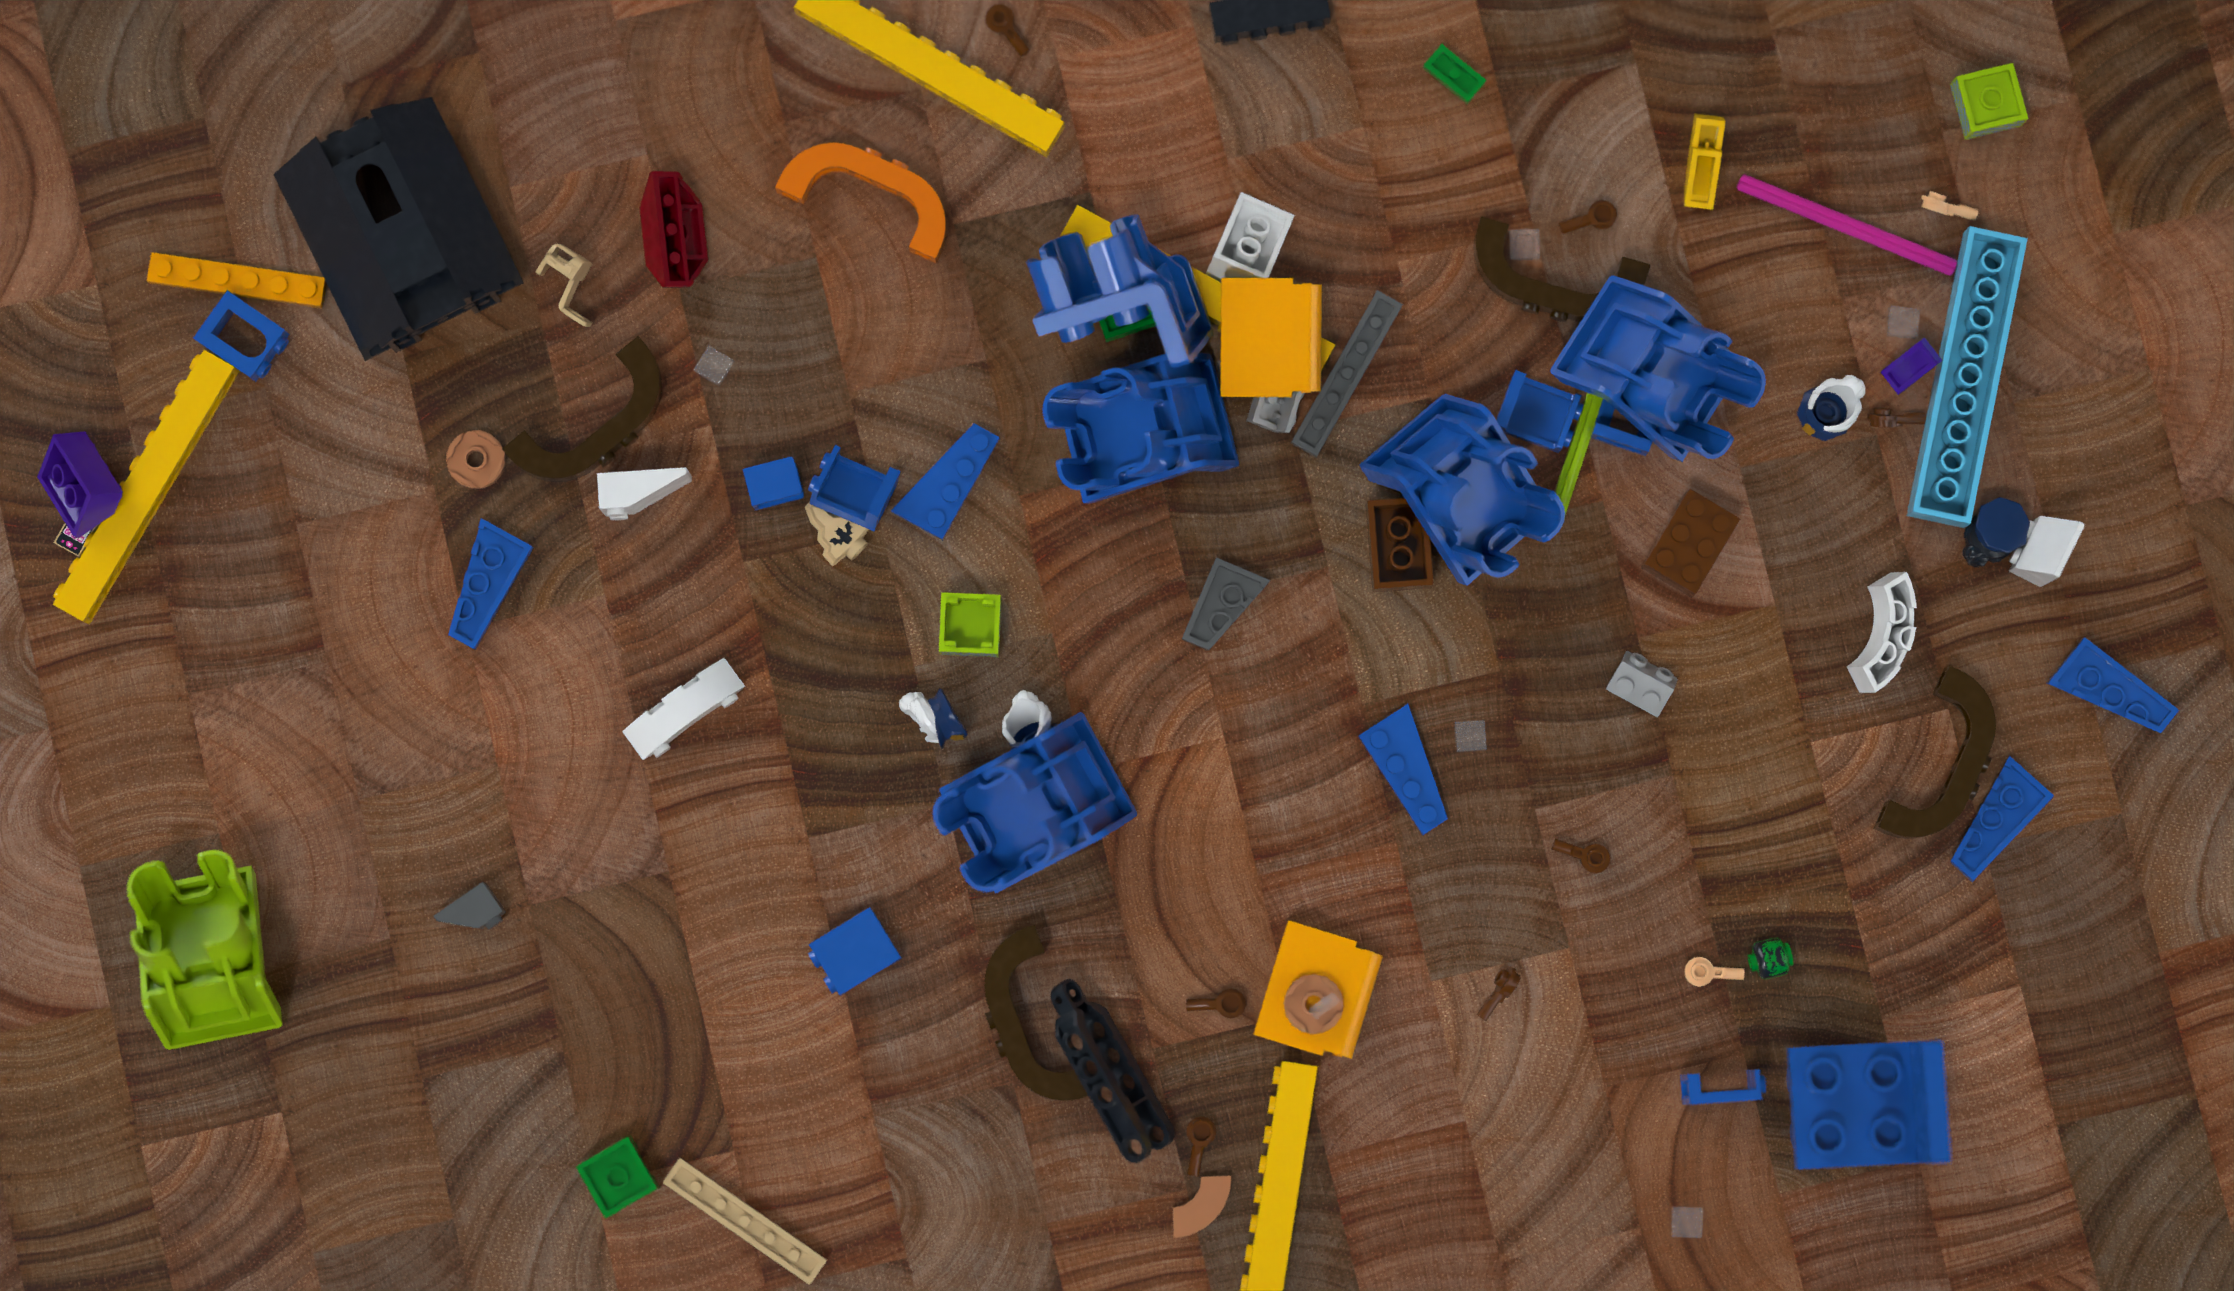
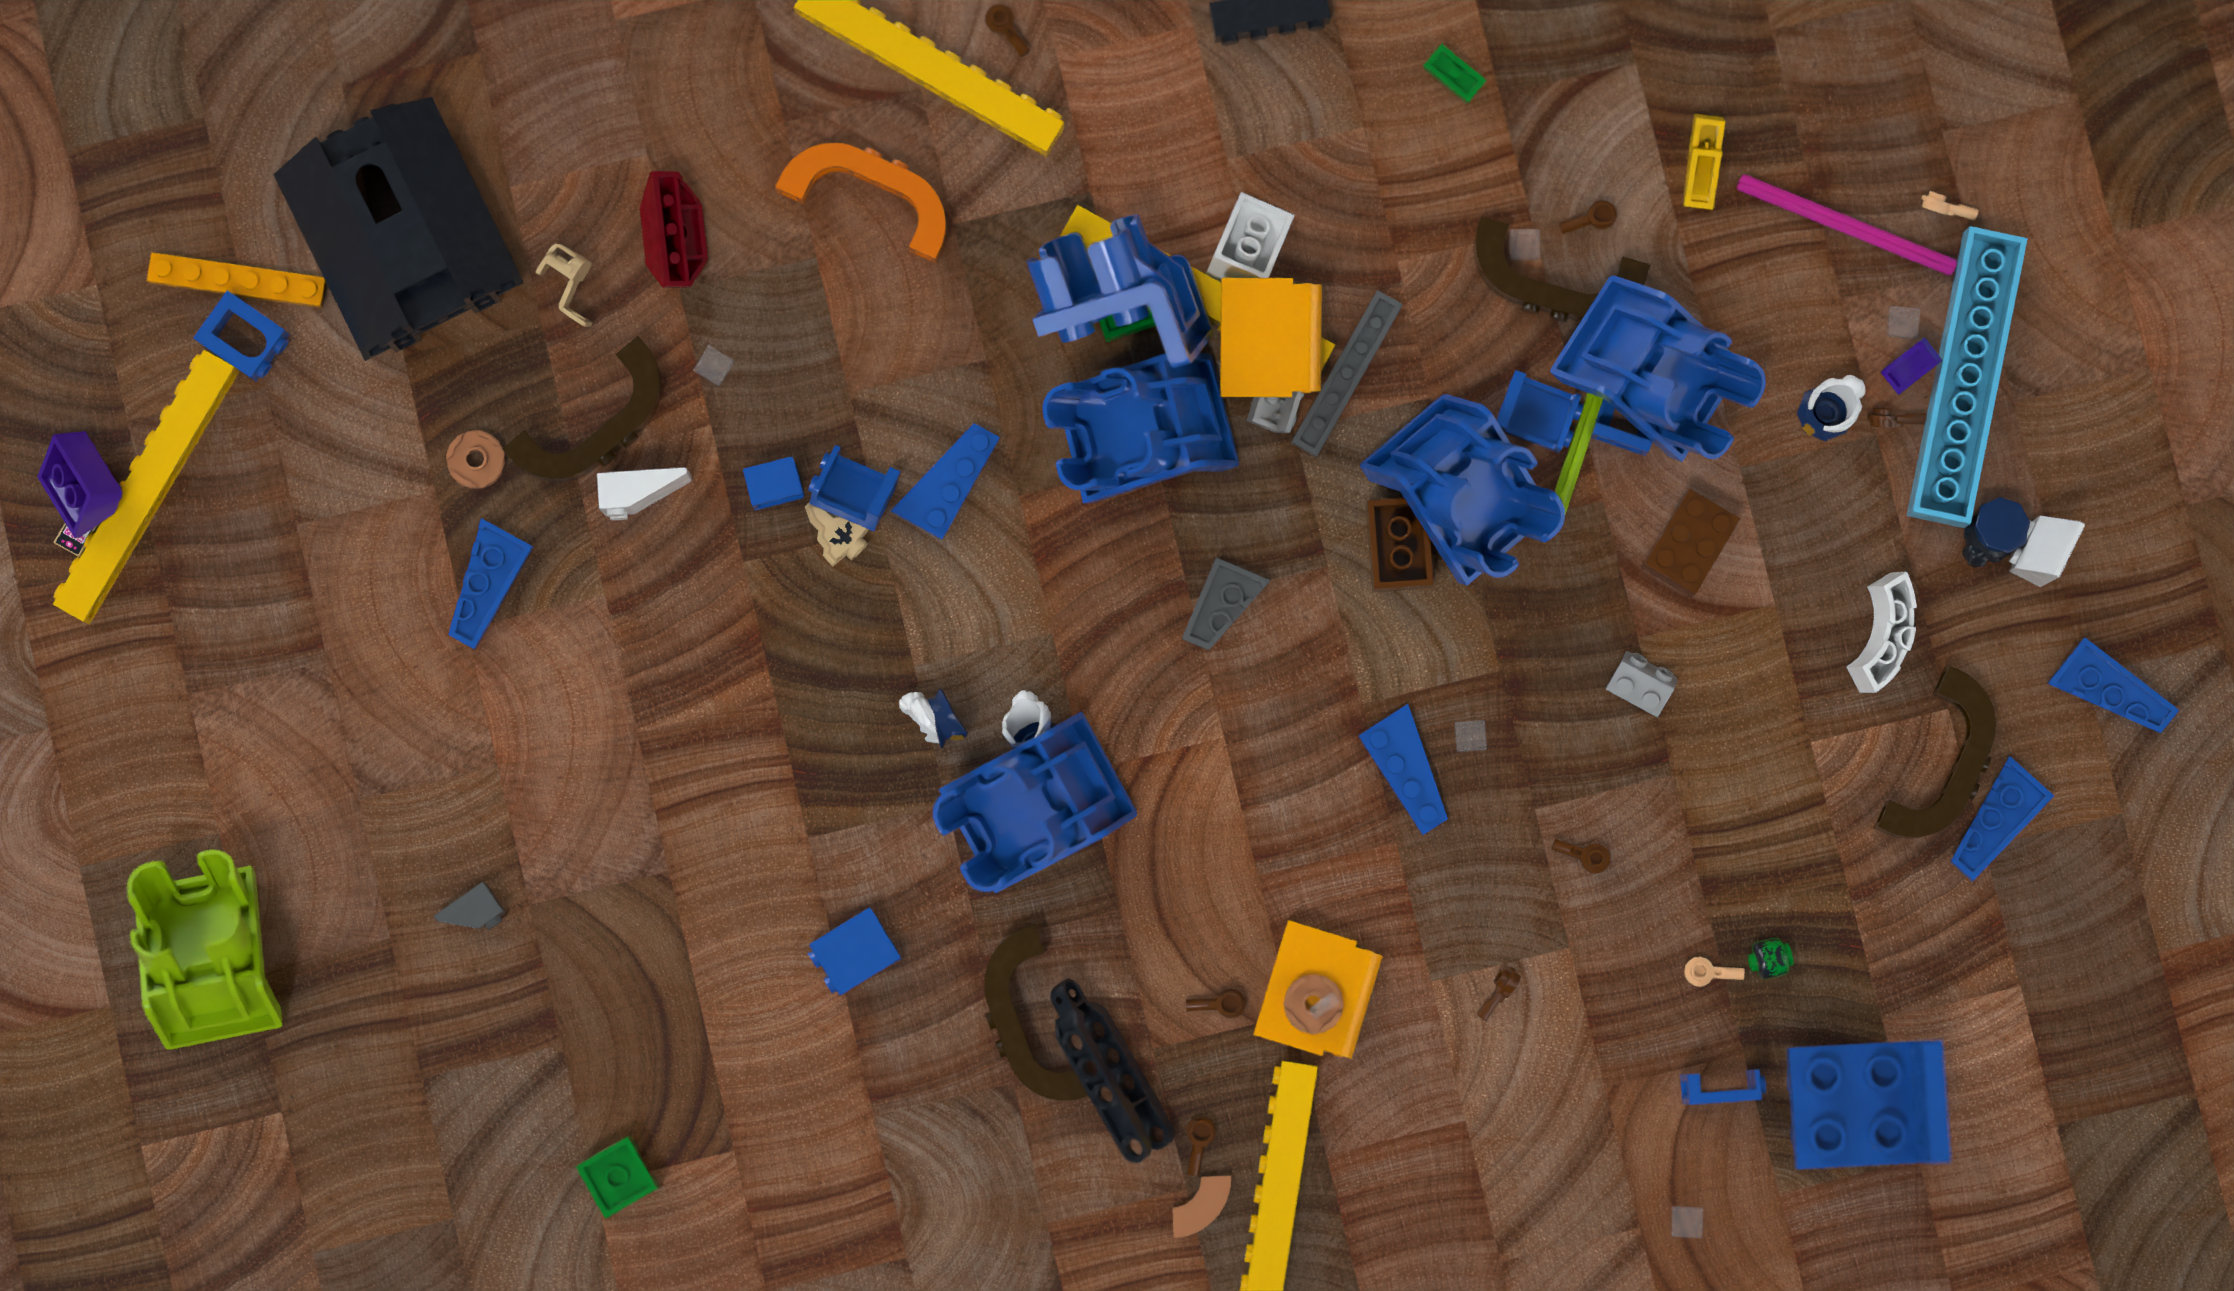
white brick [622,658,745,760] -> none
tan plate [663,1158,827,1285] -> none
lime container [939,592,1001,657] -> none
lime container [1950,63,2028,140] -> none

